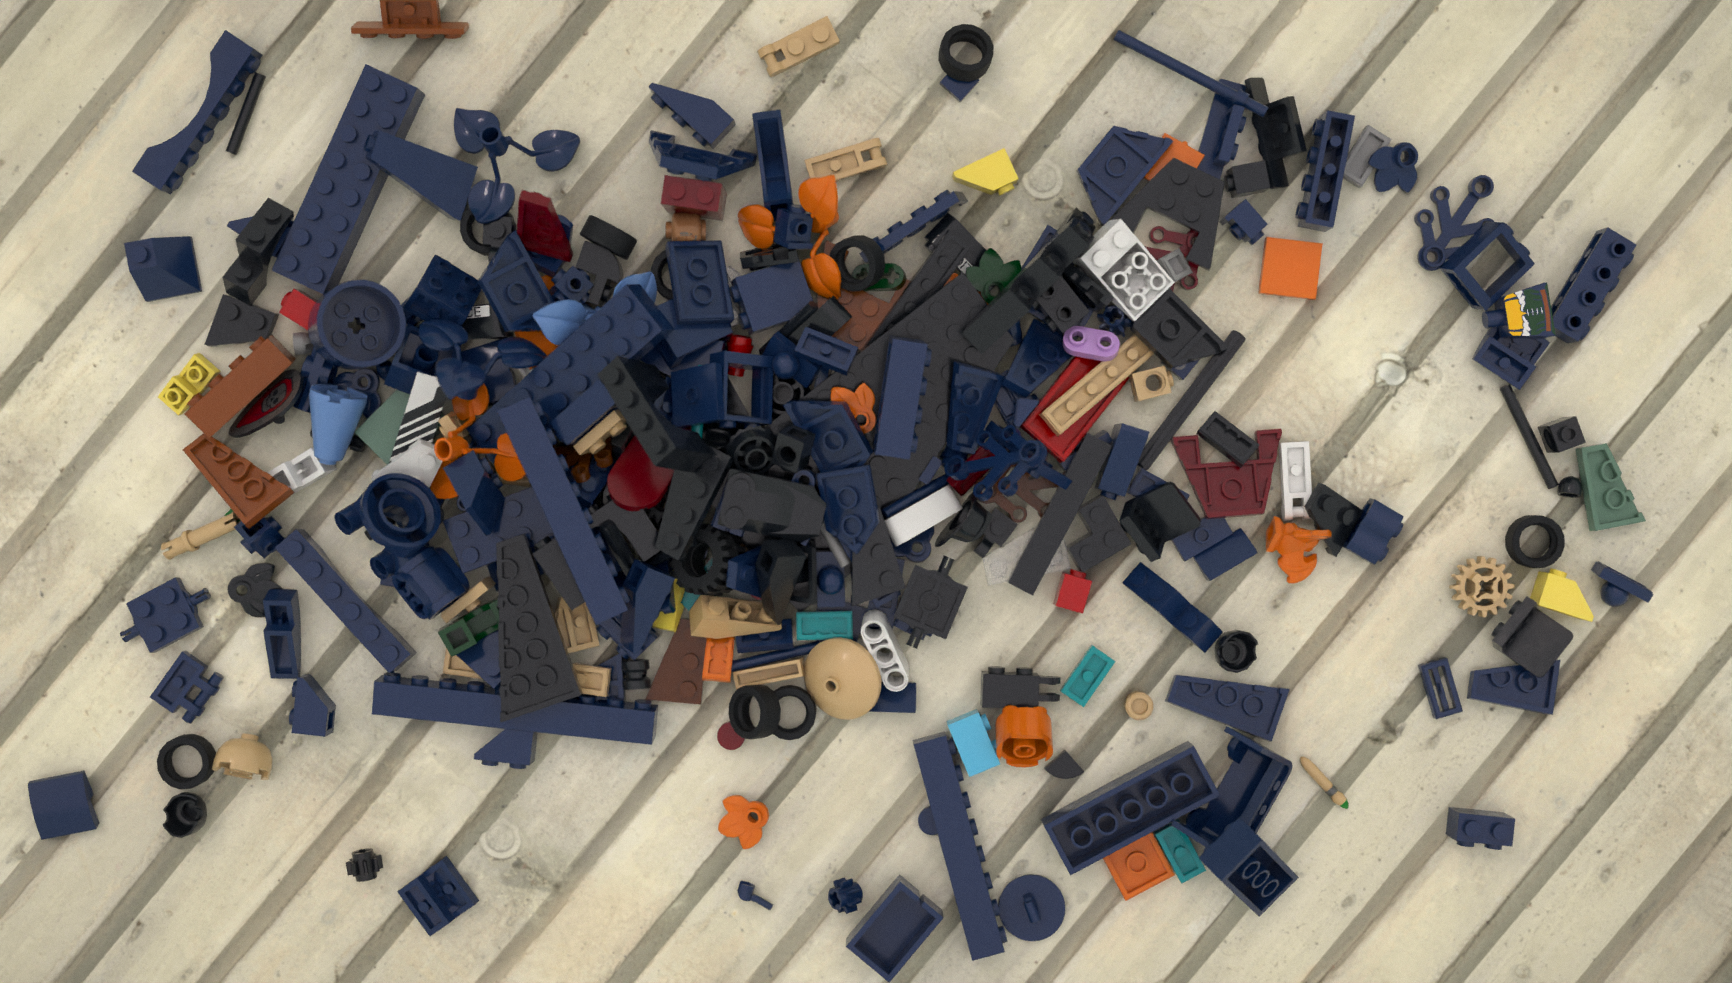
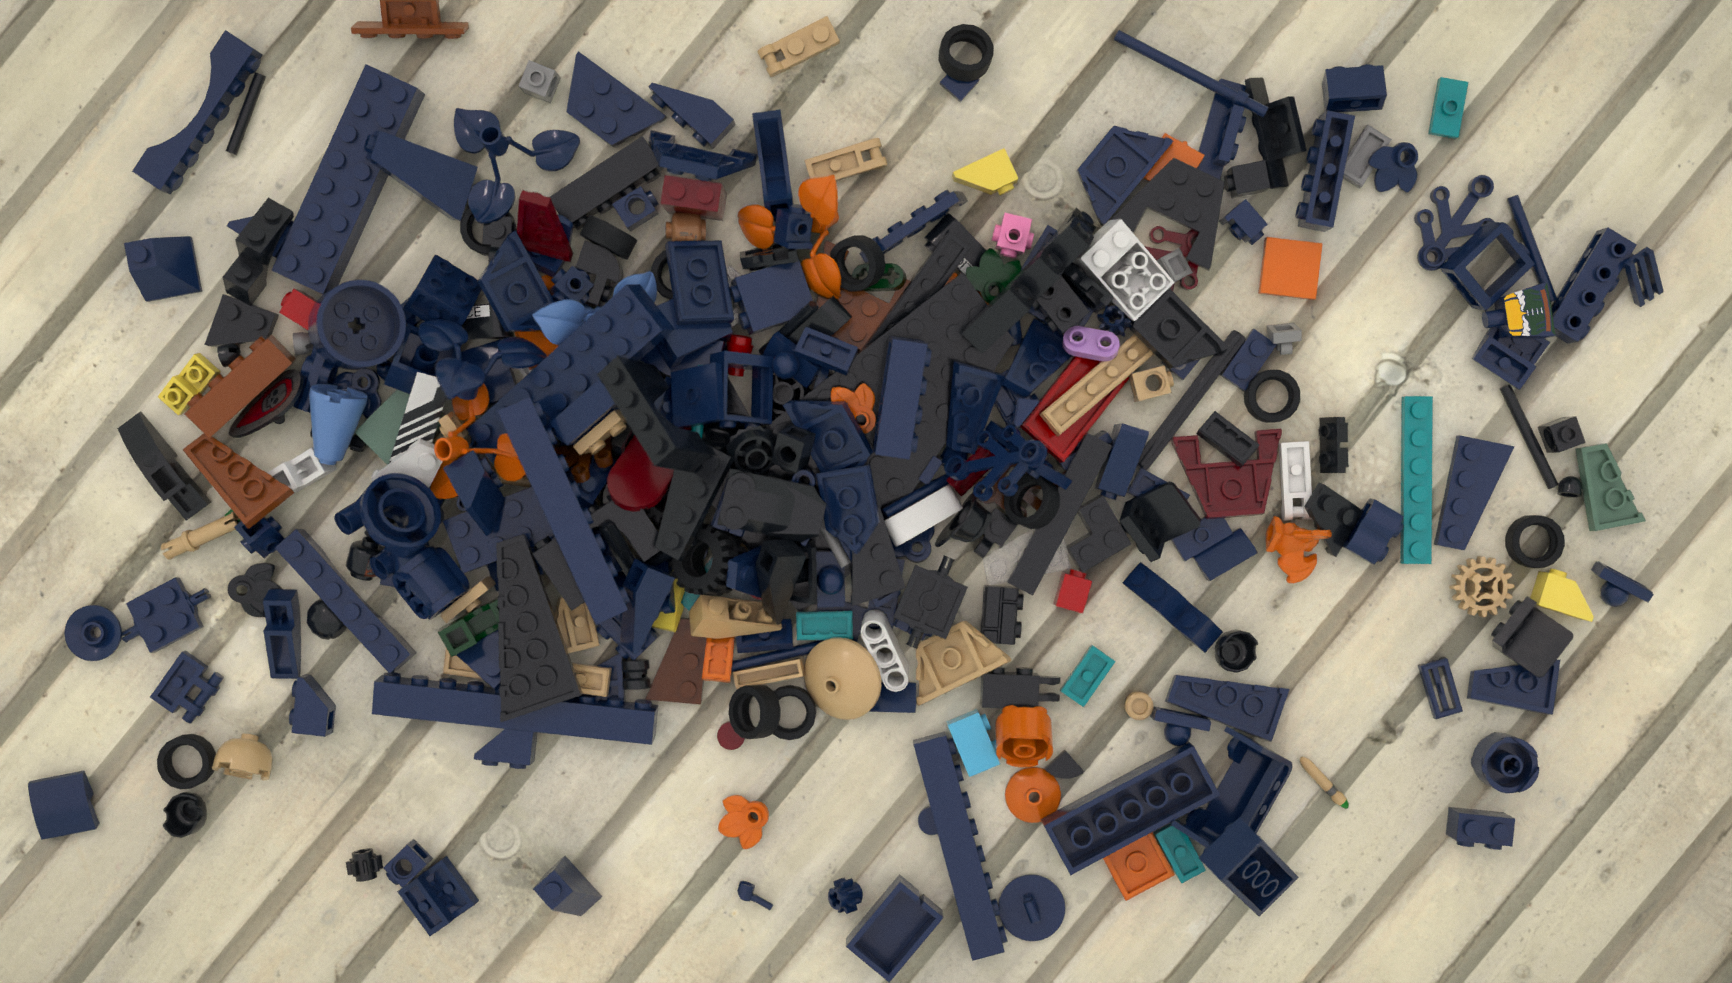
none -> dark blue dish [64,605,122,661]
none -> black slope [117,411,211,521]
none -> black hinge [217,344,241,368]
none -> black hair [306,598,347,640]
none -> black head [346,537,384,581]
none -> dark blue brick [383,839,433,888]
none -> light grey brick [519,60,561,104]
none -> dark blue slope [533,856,602,916]
none -> black brick [550,136,664,230]
none -> dark blue wing [566,51,667,147]
none -> dark blue brick [612,186,659,232]
none -> tan wing [916,621,1012,706]
none -> black brick [981,585,1024,645]
none -> bright pink brick [992,213,1034,258]
none -> black tyre [1004,473,1060,529]
none -> orange dish [1005,767,1061,823]
none -> dark blue tile [1150,706,1211,746]
none -> dark blue plate [1220,329,1277,391]
none -> black tyre [1244,369,1300,423]
none -> light grey tile [1267,323,1302,355]
none -> black hinge [1319,417,1349,473]
none -> dark blue brick [1322,64,1387,113]
none -> teal plate [1400,396,1433,564]
none -> teal plate [1428,77,1469,139]
none -> dark blue wing [1434,435,1515,550]
none -> dark blue brick [1471,732,1539,794]
none -> dark blue bar [1507,195,1557,302]
none -> dark blue tile [1623,247,1664,307]

